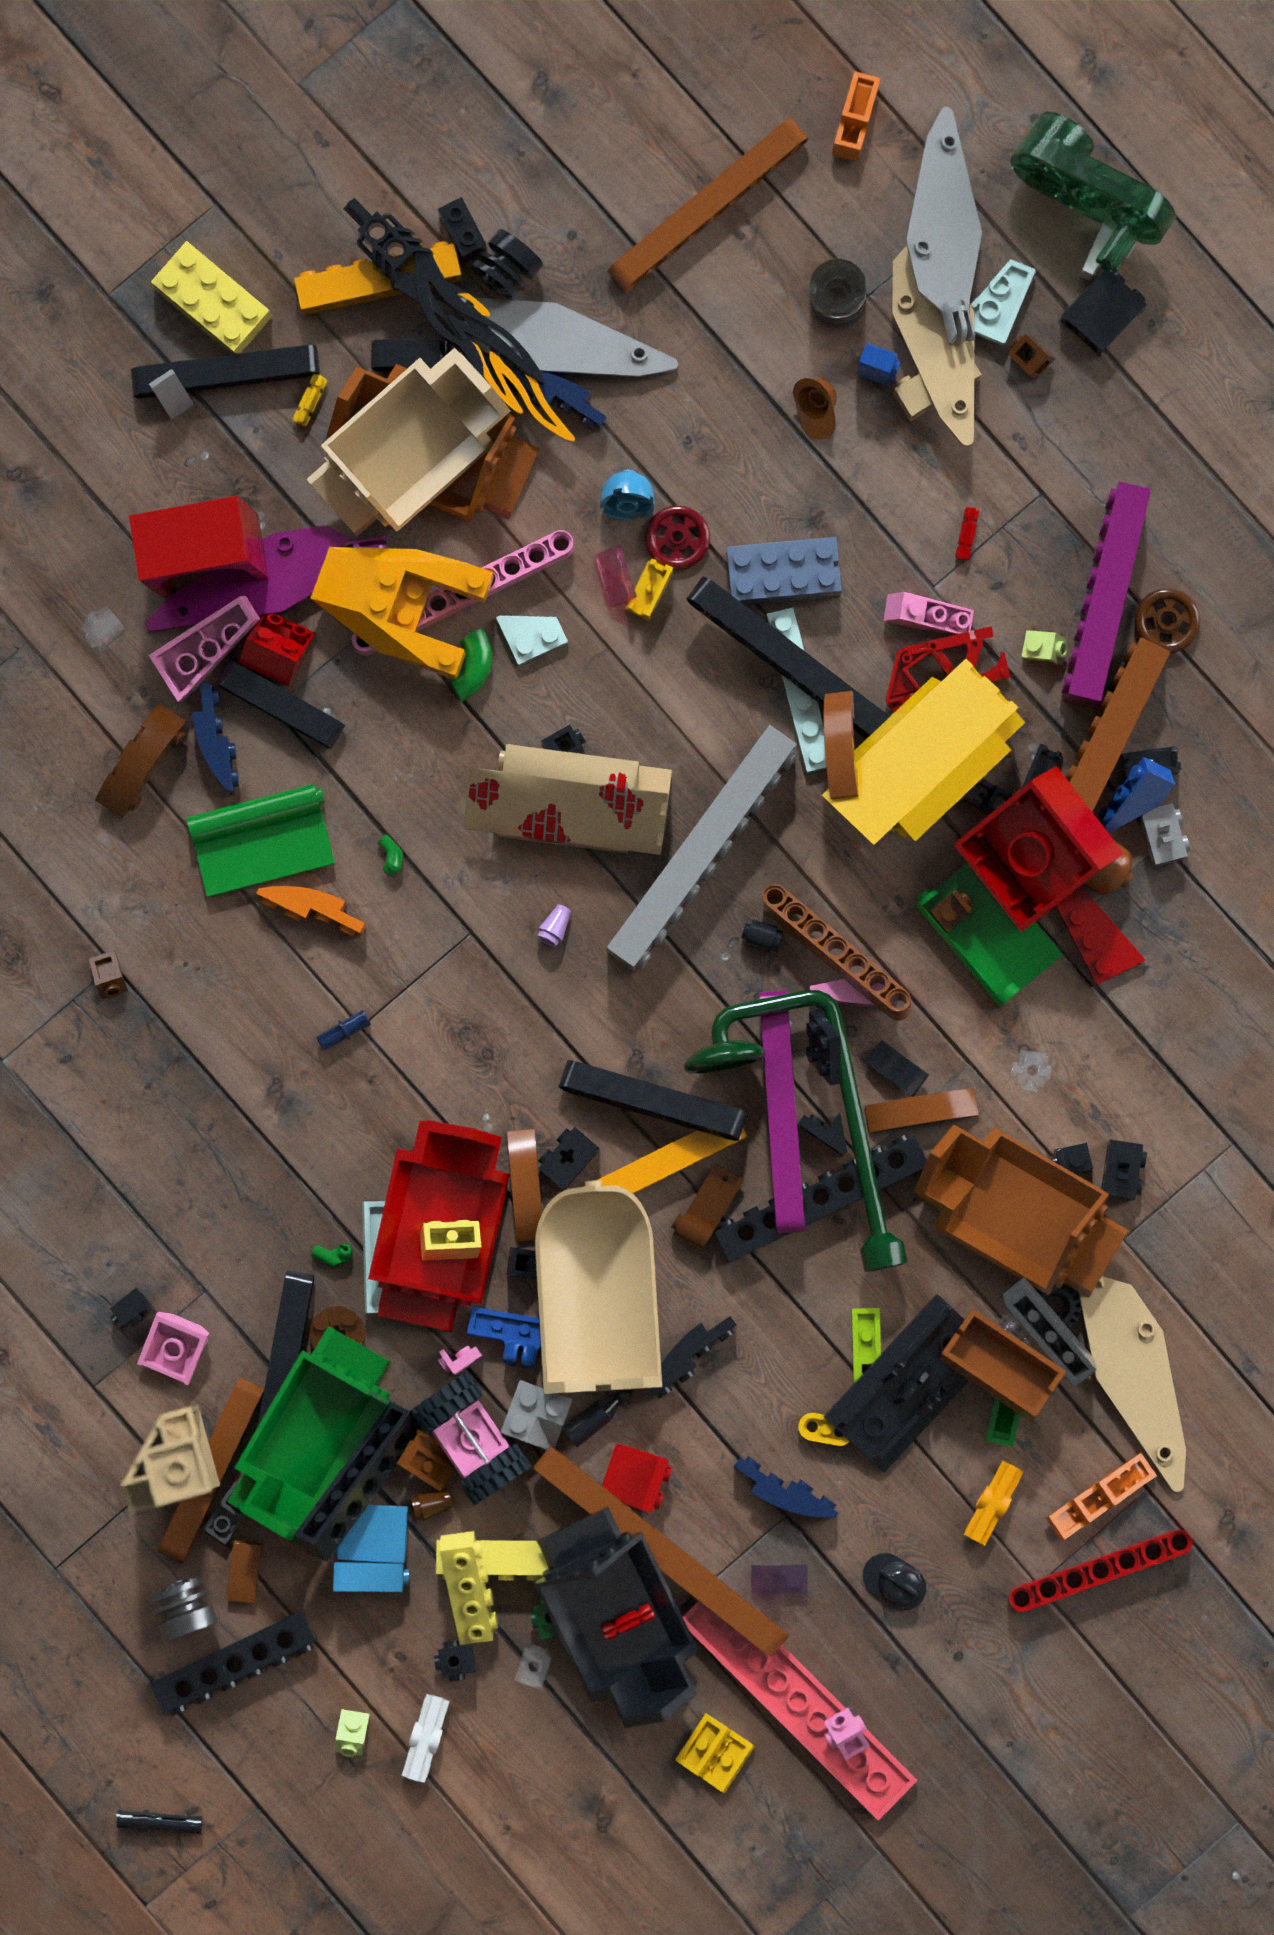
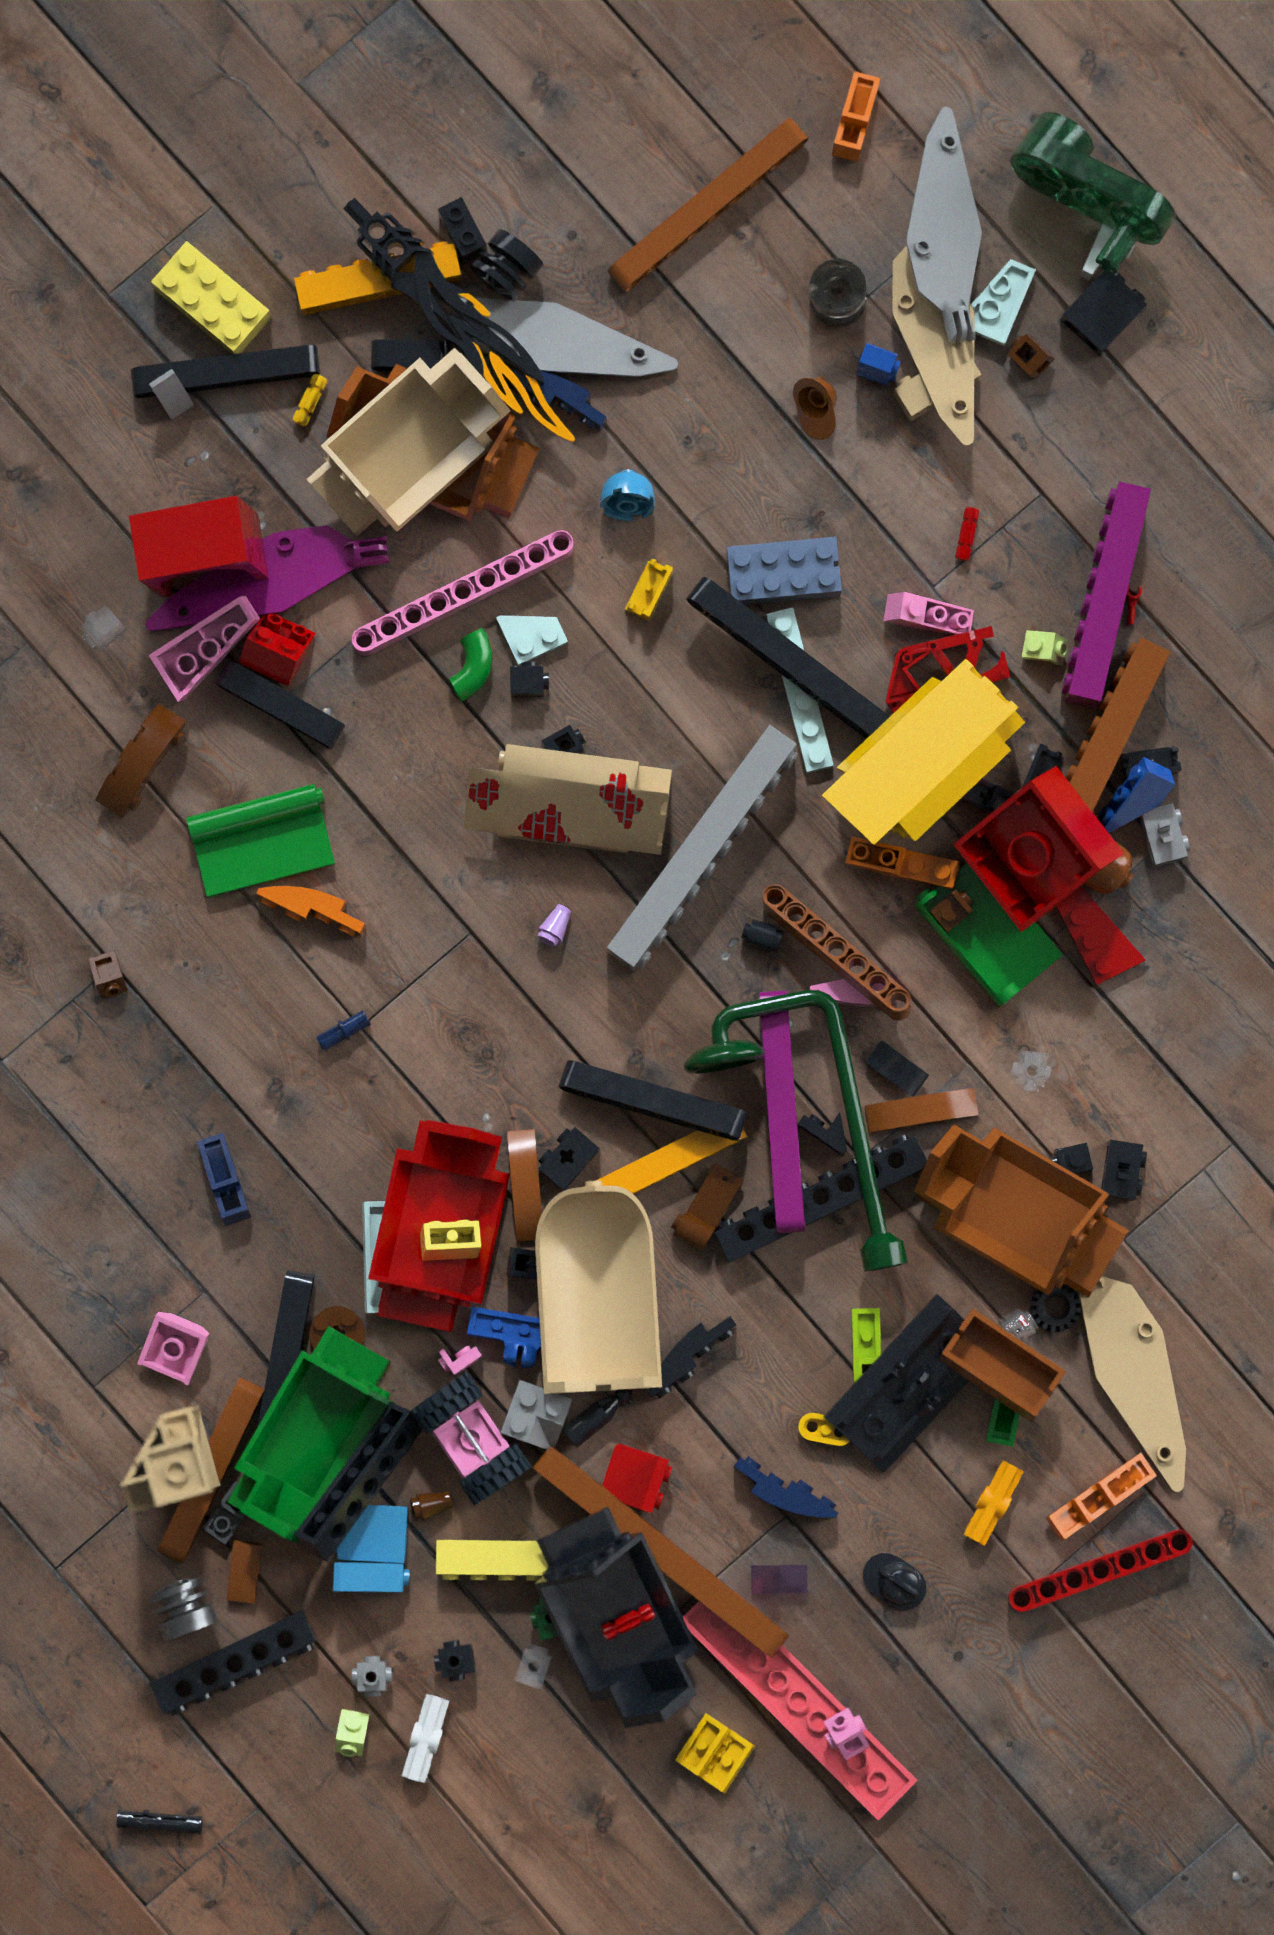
black brick [110,1288,155,1330] -> none
dark blue slope [192,683,239,795] -> none
light orange wedge [310,547,494,680] -> none
green arm [311,1243,353,1267] -> none
green arm [377,834,403,876] -> none
dark orange plate [396,1429,455,1491] -> none
light yellow brick [440,1531,498,1645] -> none
clear pink plate [594,545,637,607] -> none
dark red plate [645,505,710,570] -> none
black plate [806,1009,841,1086] -> none
dark orange slope [824,691,859,799] -> none
dark grey brick [1003,1277,1097,1386] -> none
reddish brown plate [1135,588,1200,653] -> none
none -> dark blue slope [197,1133,252,1226]
none -> light grey brick [352,1656,392,1696]
none -> black brick [510,661,549,698]
none -> orange slope [845,836,961,890]
none -> red hand [1125,585,1142,625]

